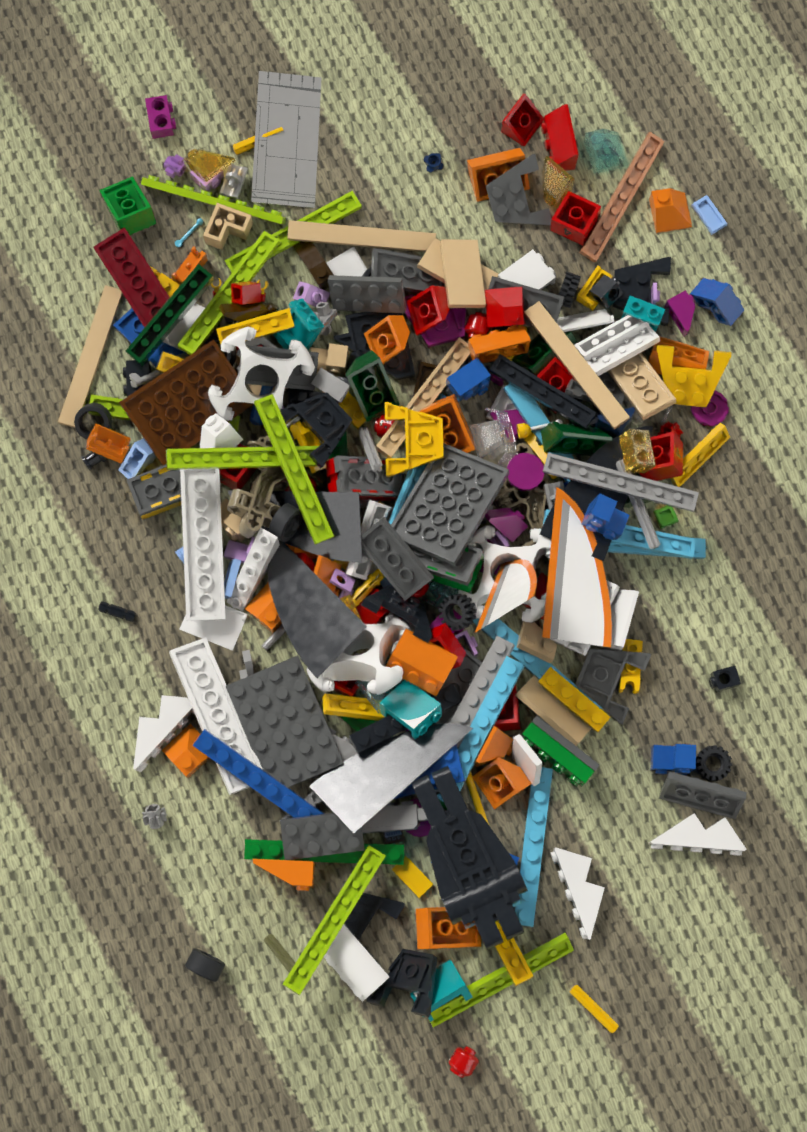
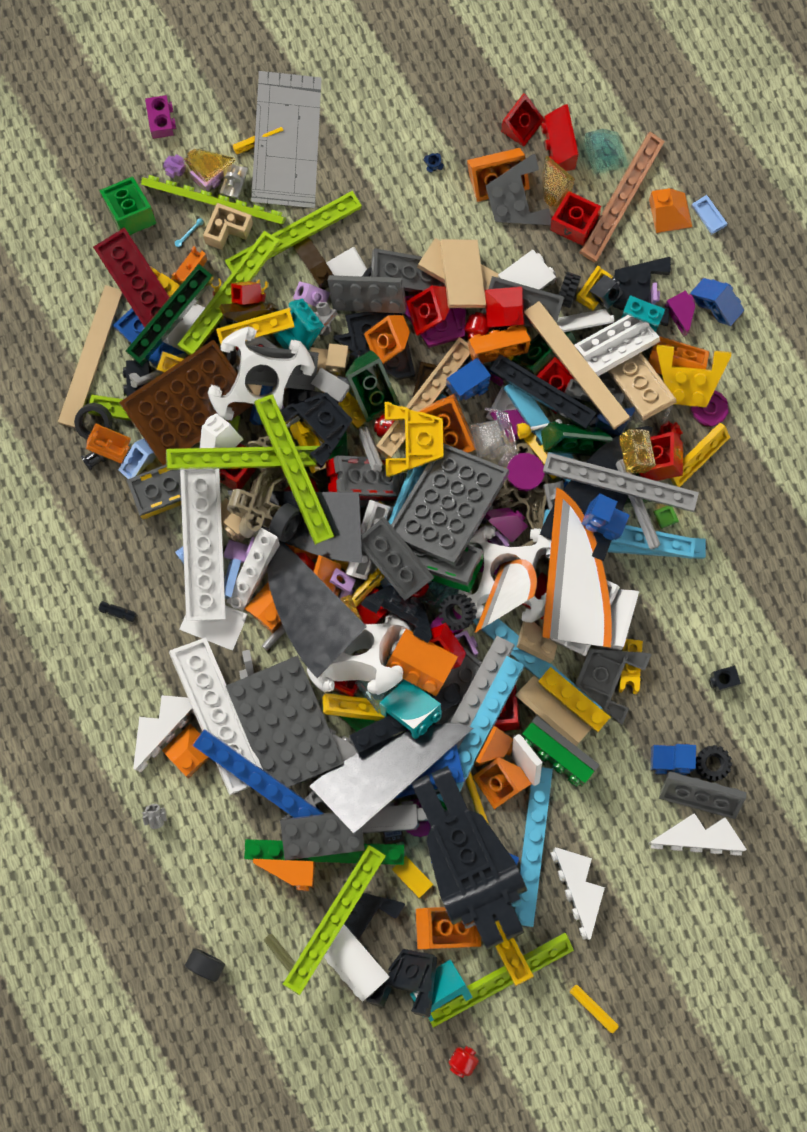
tan tile [287,220,436,252] -> none

